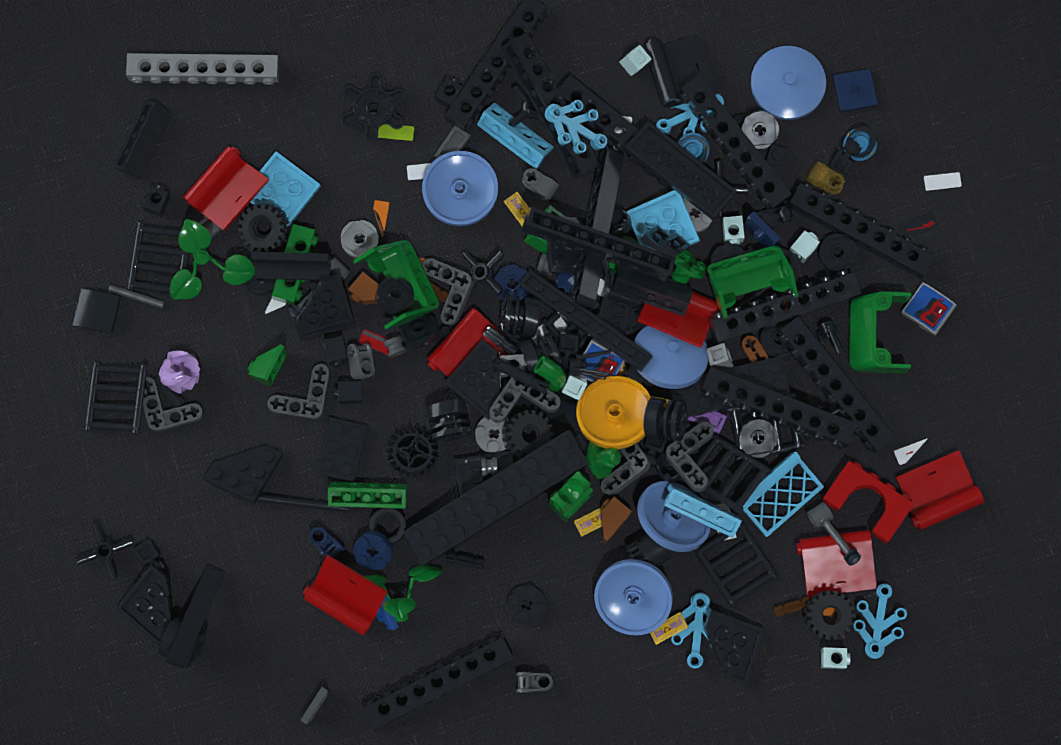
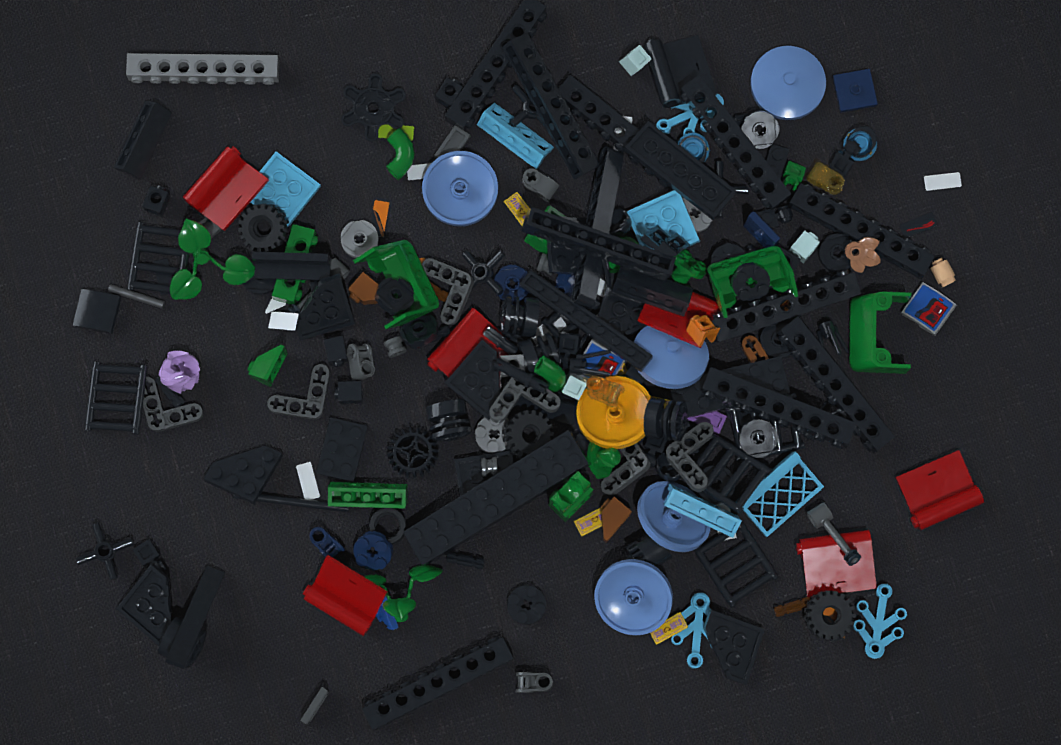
red sticker [358,329,389,355] -> none
medium azure plant [545,100,607,154] -> none
light grey brick [706,343,734,370] -> none
light aqua brick [722,216,744,245] -> none
light aqua brick [821,648,850,669] -> none
red arch [822,461,914,545] -> none
sticker [894,439,933,465] -> none
none -> white sticker [268,312,299,330]
none -> white sticker [296,462,320,500]
none -> green cylinder [386,128,415,180]
none -> clear yellow piece [586,376,625,407]
none -> orange window [686,315,720,347]
none -> black plate [731,262,770,301]
none -> green plate [783,161,806,191]
none -> nougat plate [845,237,881,273]
none -> light nougat brick [930,258,956,288]

